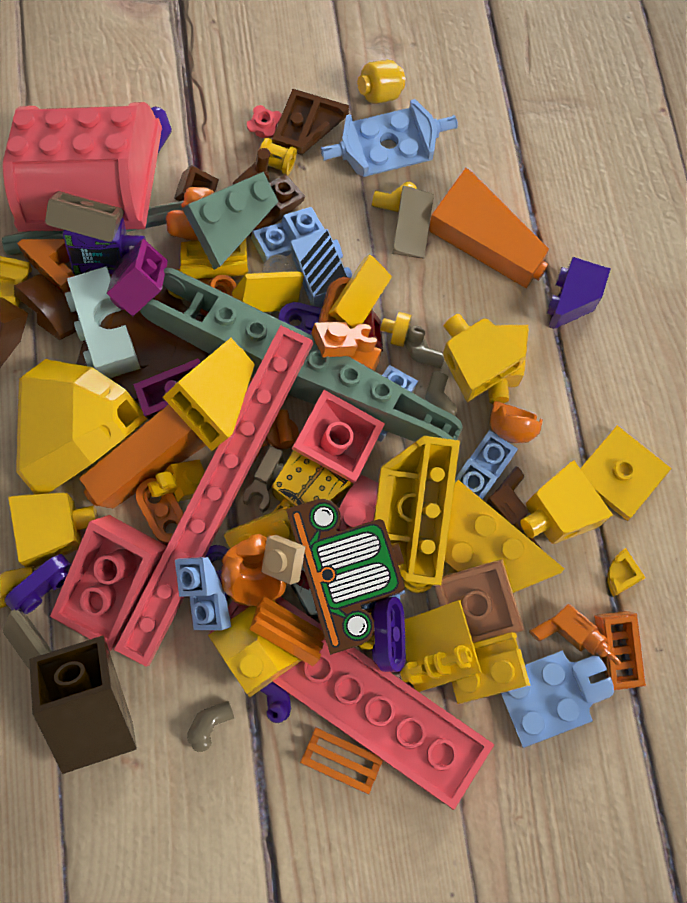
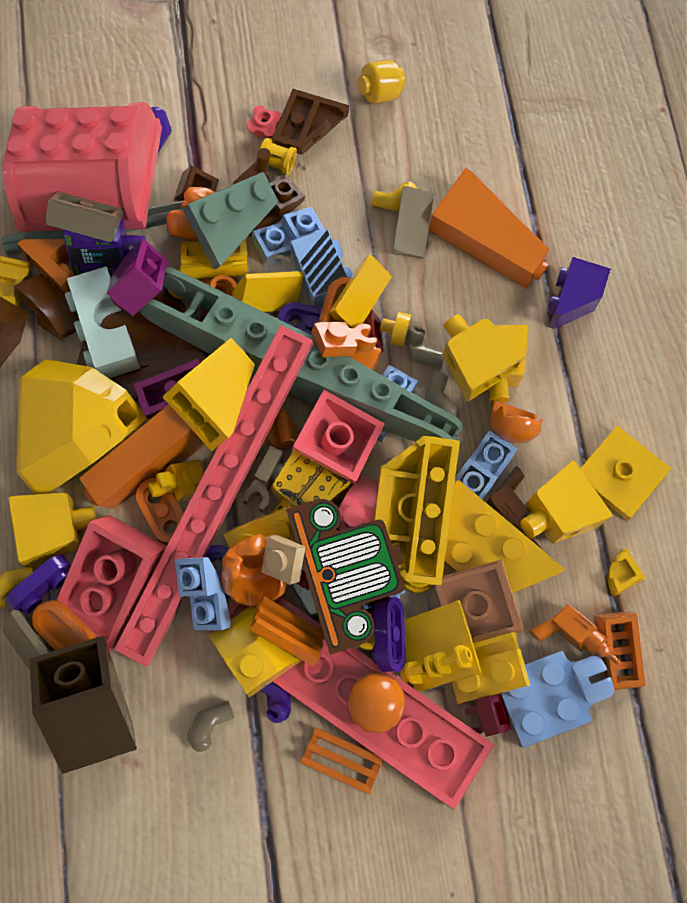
light blue plate [321,99,458,177] -> none
none -> orange tile [32,600,96,650]
none -> orange hair [348,672,405,733]
none -> dark red tile [464,694,512,737]

